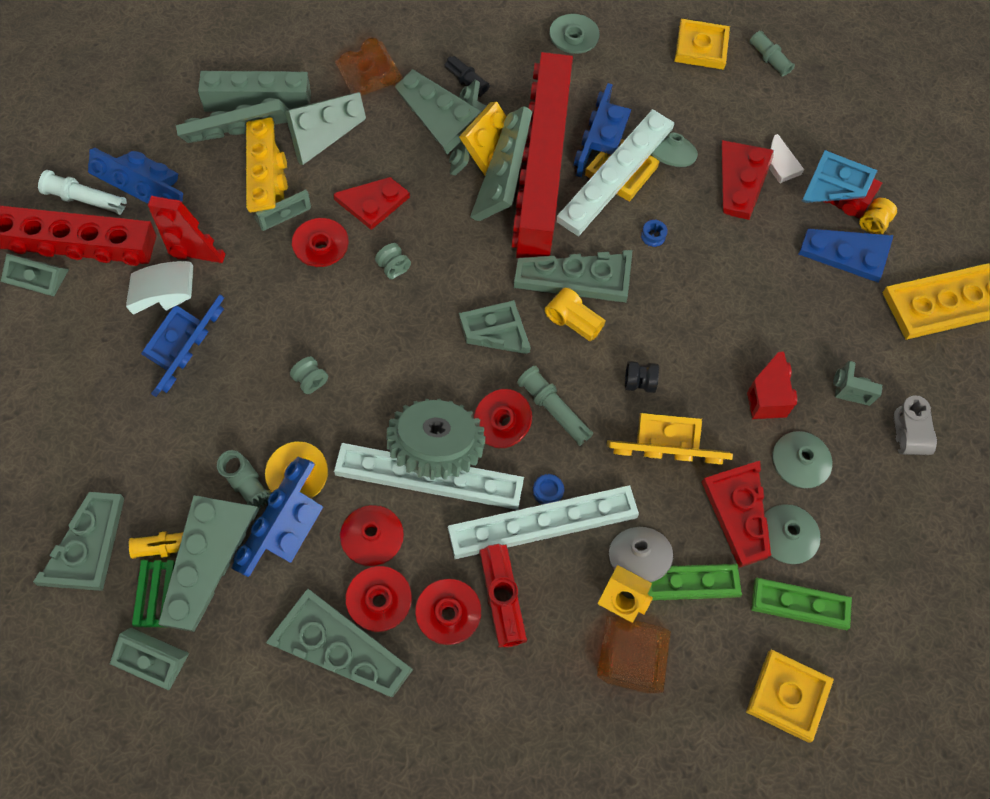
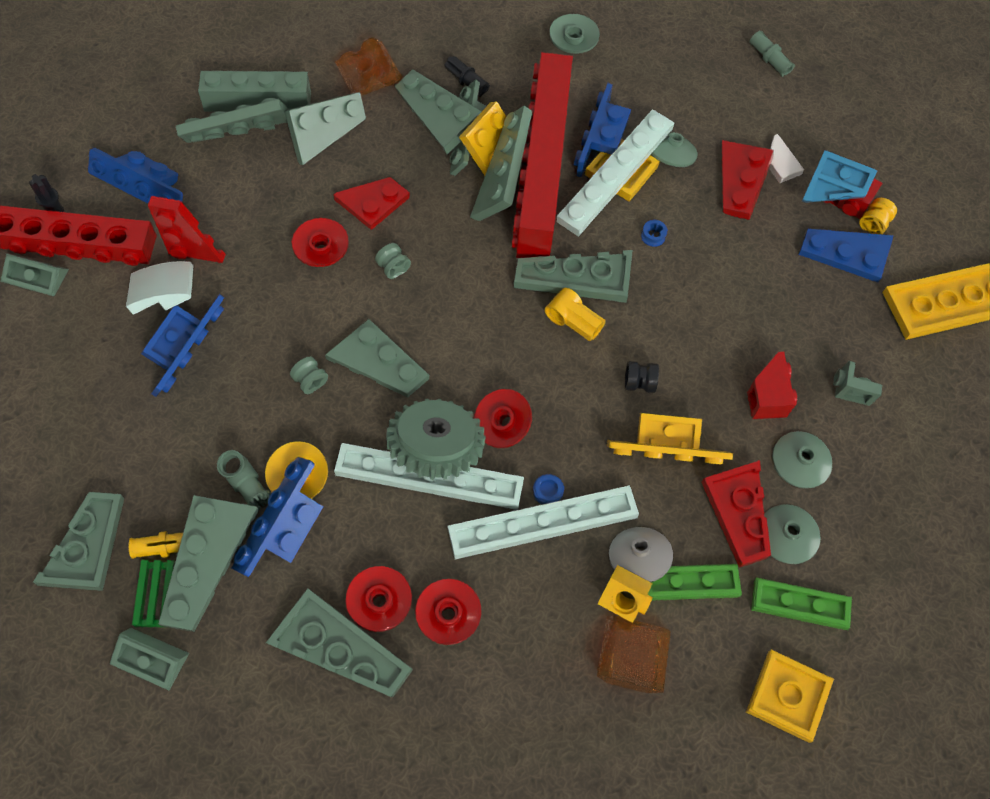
light aqua pin [38,170,127,215] -> none
yellow bracket [246,117,288,213] -> none
sand green slope [253,190,311,231] -> none
red dish [340,505,404,566] -> none
sand green wing [459,300,531,354] -> none
red piece [479,544,527,648] -> none
sand green pin [517,366,593,446] -> none
yellow plate [674,19,730,70] -> none
light grey piece [894,395,937,455] -> none
none -> black axle [29,174,64,212]
none -> sand green wing [325,319,429,397]

